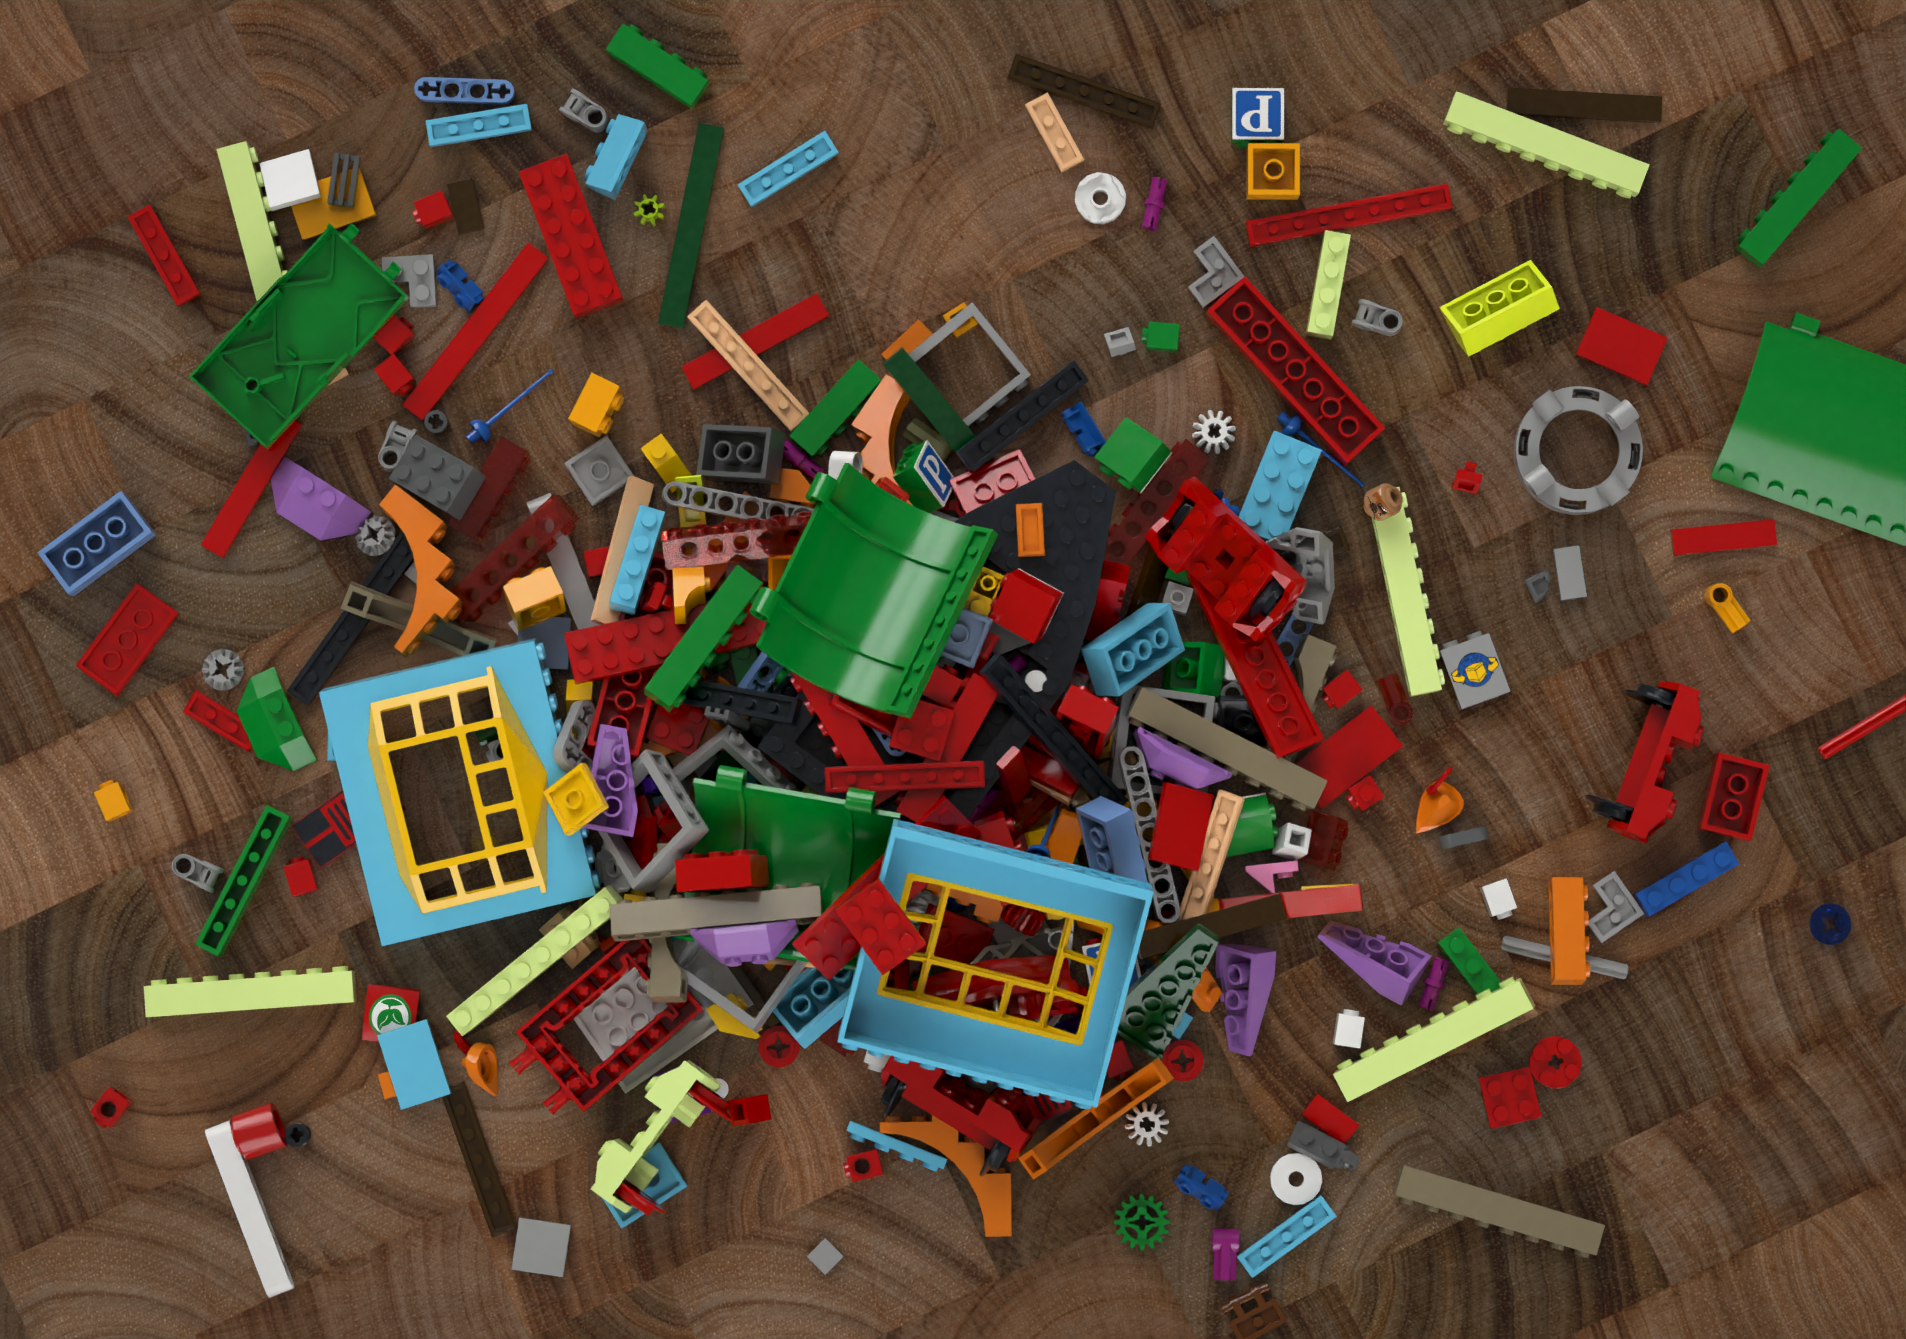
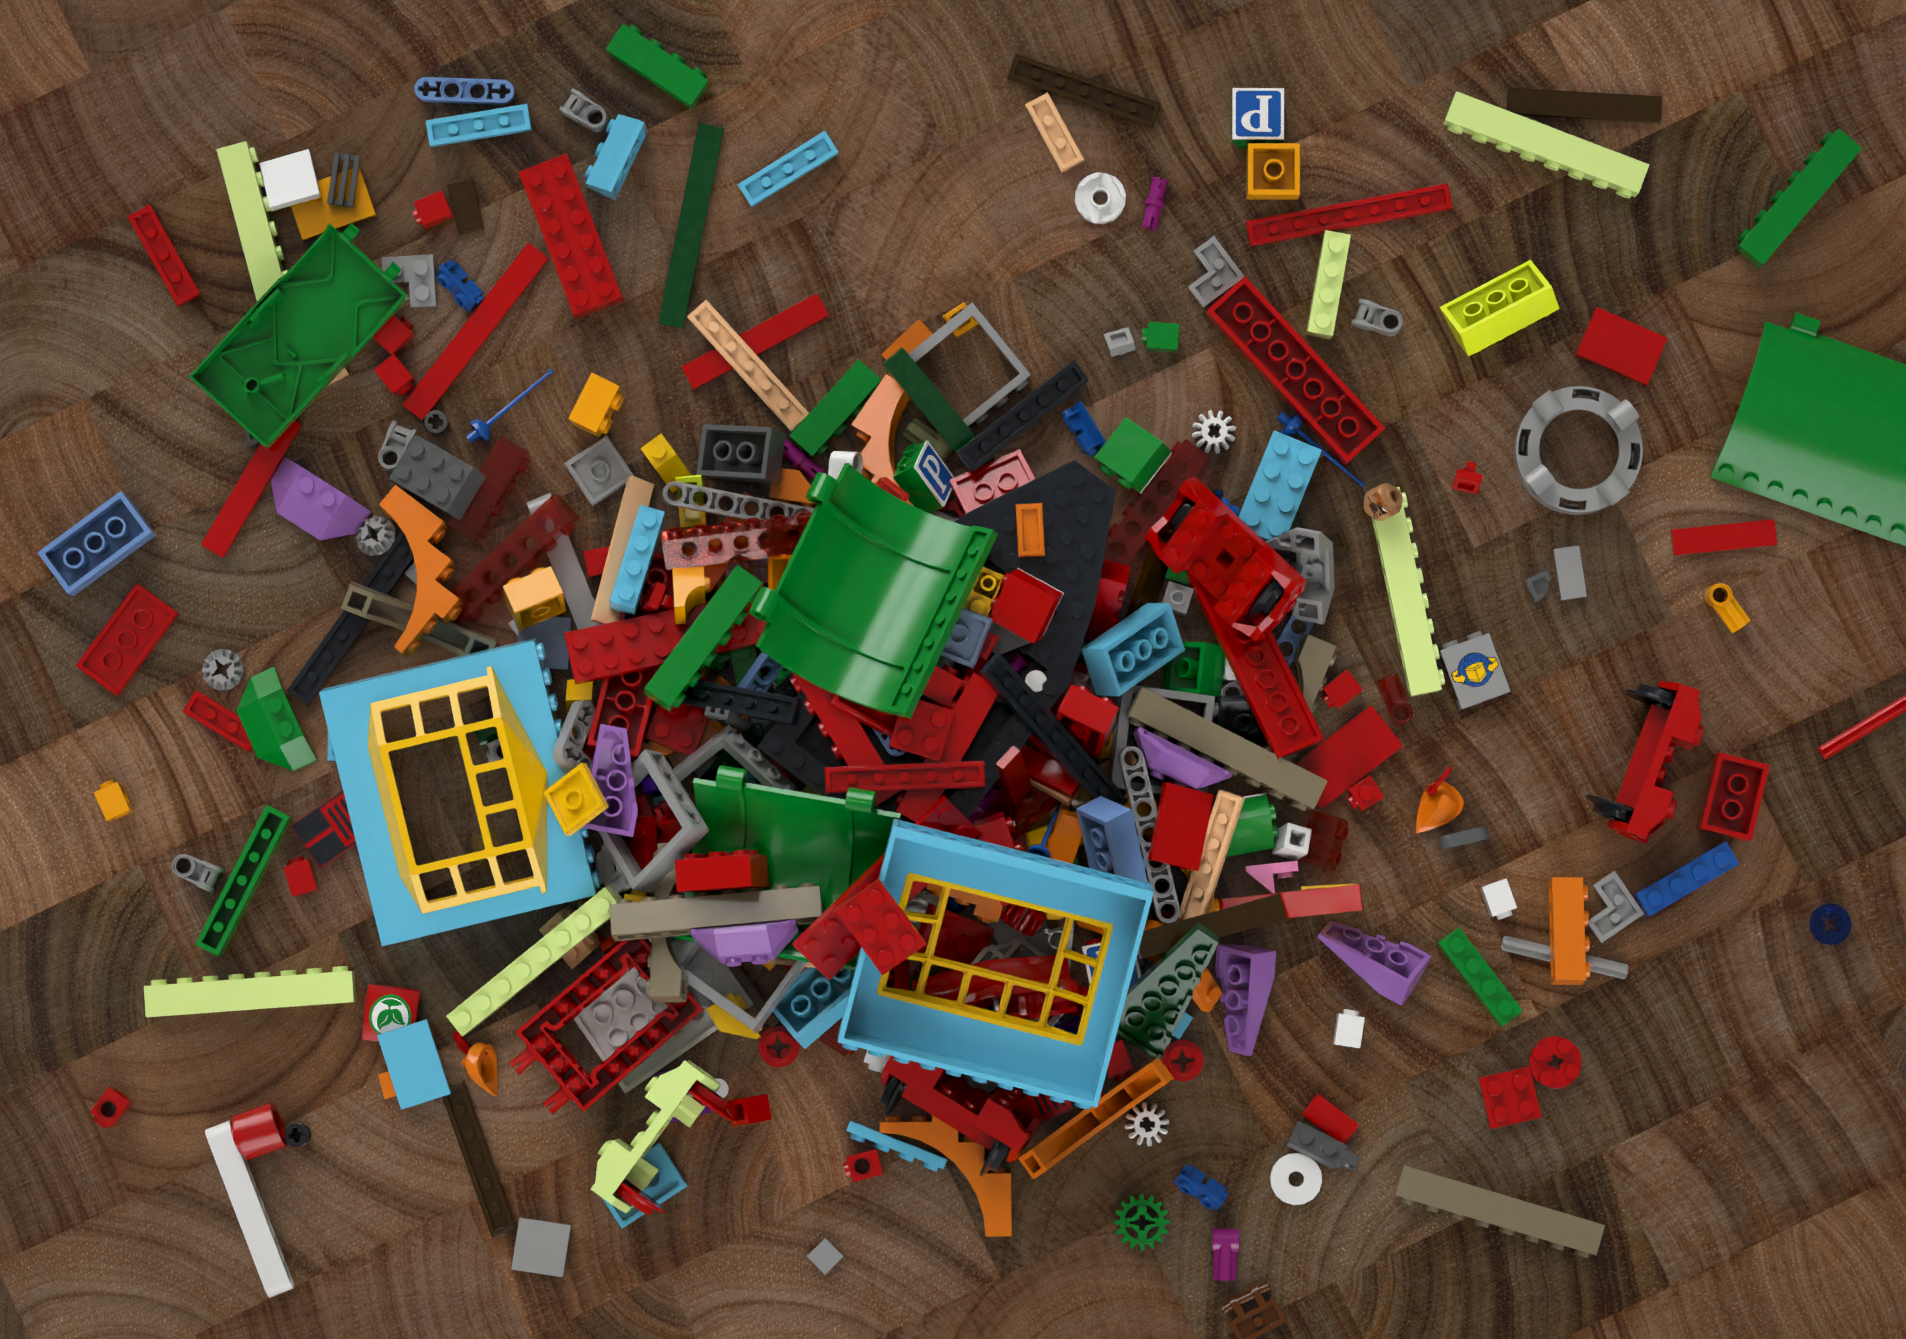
lime gear [633,194,665,226] -> none
medium azure plate [1237,1195,1337,1278] -> none
yellowish green brick [1333,977,1535,1102] -> none
magenta pin [1418,957,1450,1011] -> none

